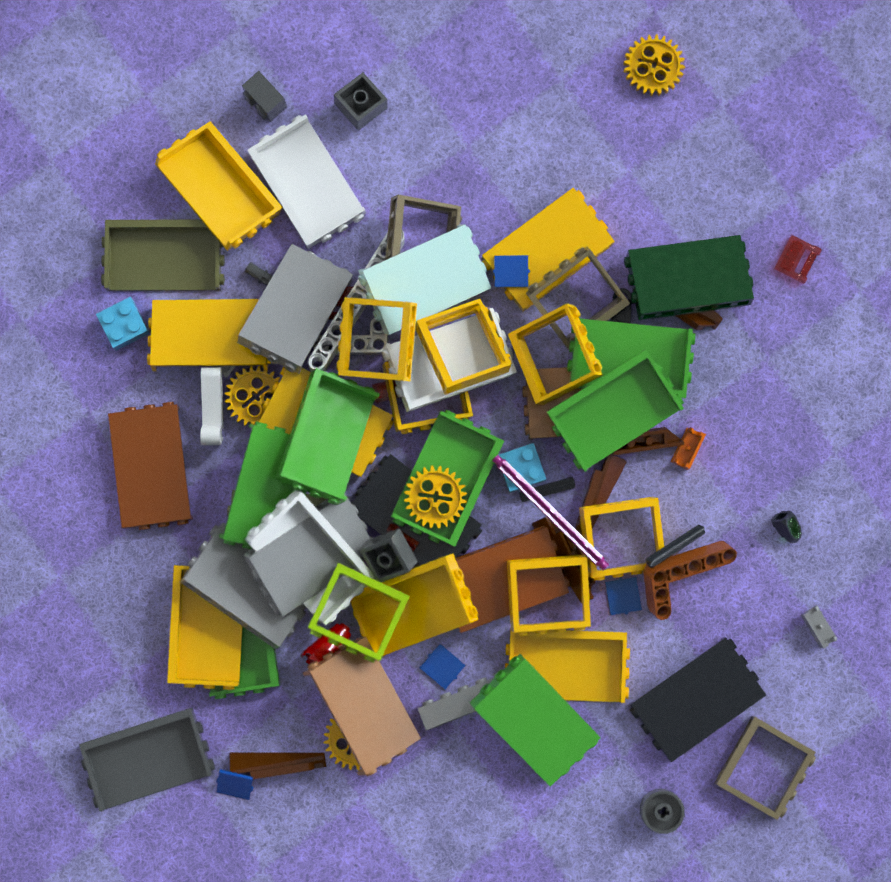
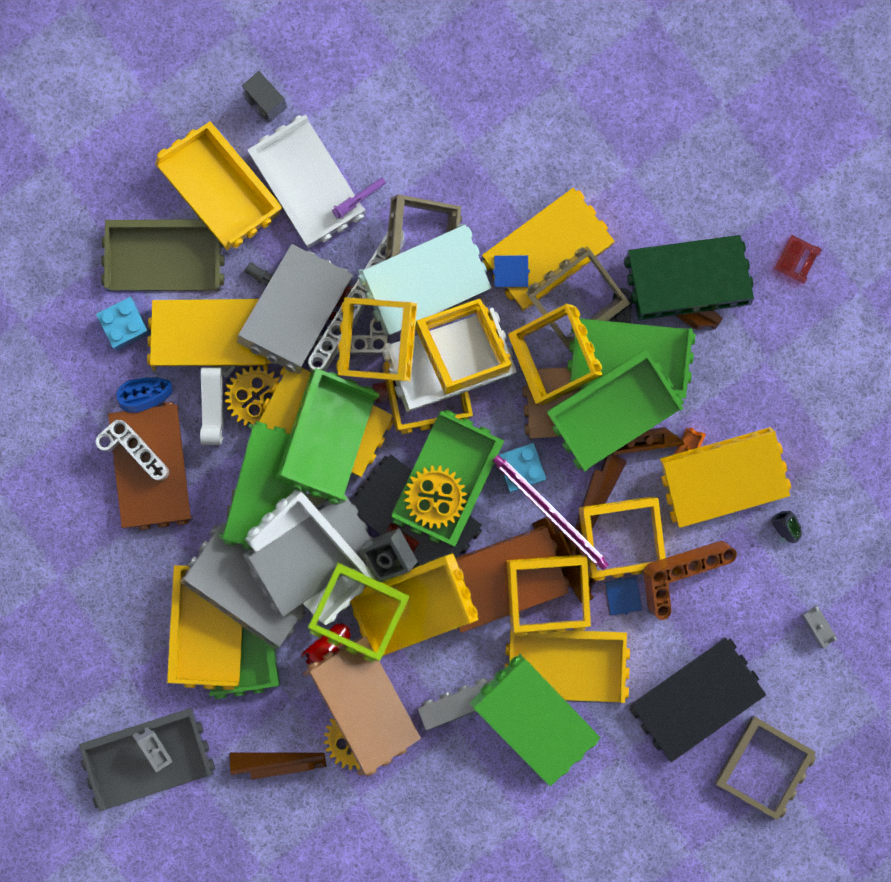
blue piece [216,769,254,800] -> none
dark grey brick [334,72,387,131] -> none
blue piece [420,644,466,689] -> none
black axle [519,477,575,502] -> none
yellow gear [623,34,685,96] -> none
dark grey wheel [640,789,685,834] -> none
black axle [645,525,705,568] -> none
none -> white beam [96,420,169,481]
none -> blue piece [116,377,173,413]
none -> light grey hinge [132,727,173,773]
none -> medium lavender pin [331,177,386,219]
none -> yellow panel [660,427,791,528]

